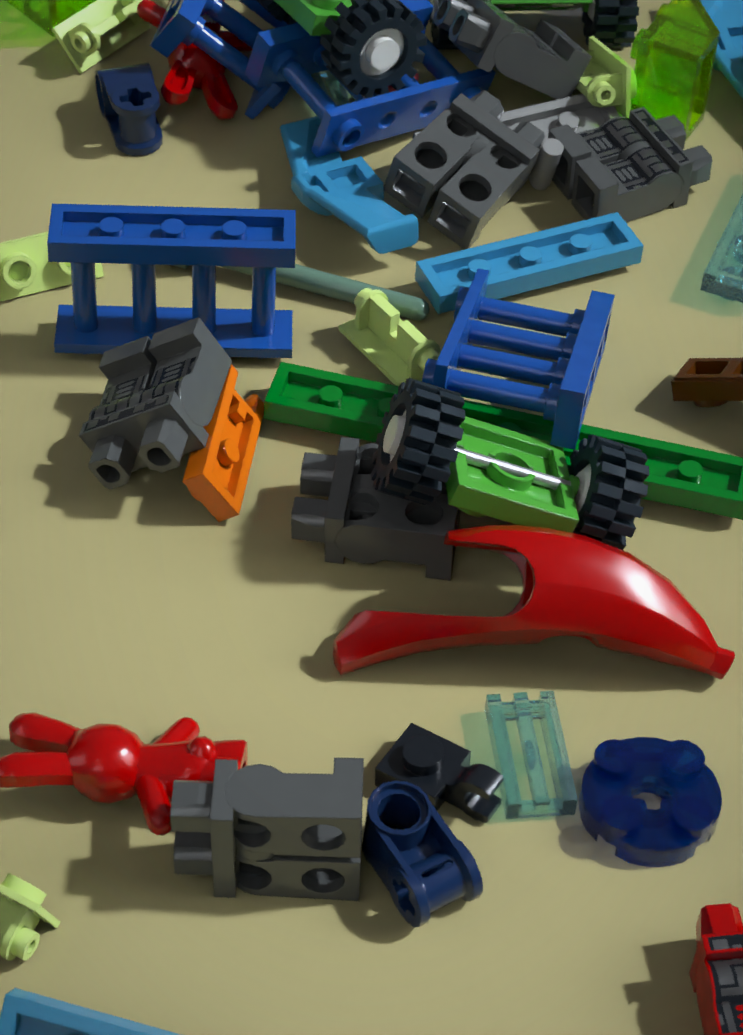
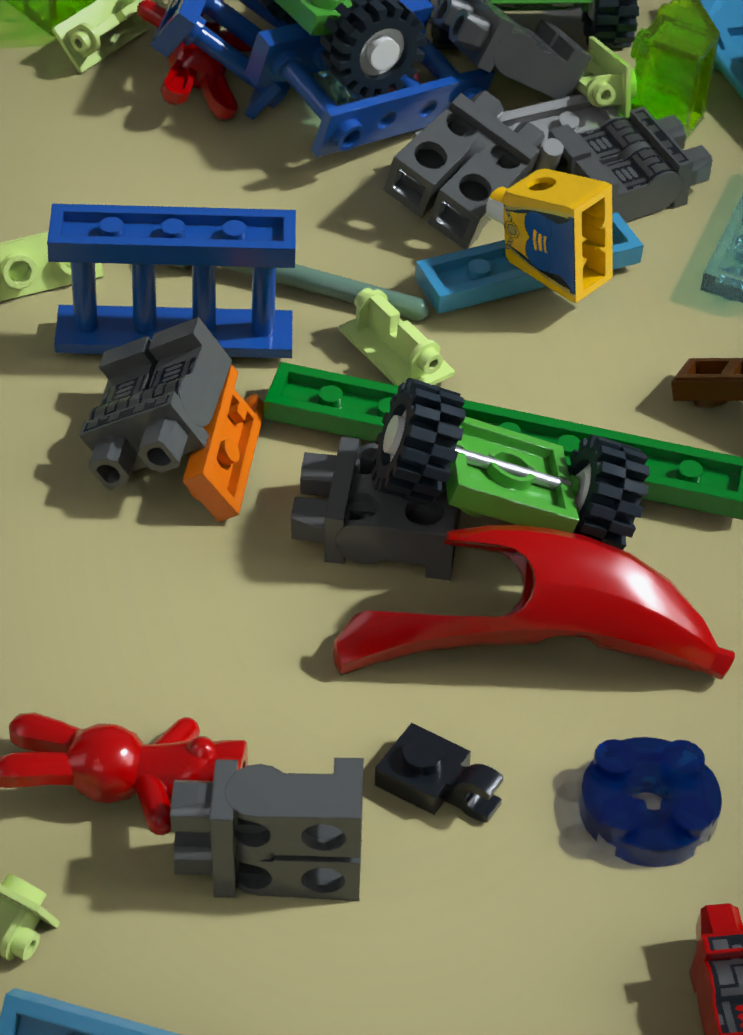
dark blue piece [95,63,163,156] -> none
dark azure plate [280,116,419,254] -> none
dark blue piece [362,781,483,927] -> none
blue fence [422,268,615,450] -> none
clear light blue tile [485,691,578,819] -> none
none -> yellow torso [486,168,613,303]

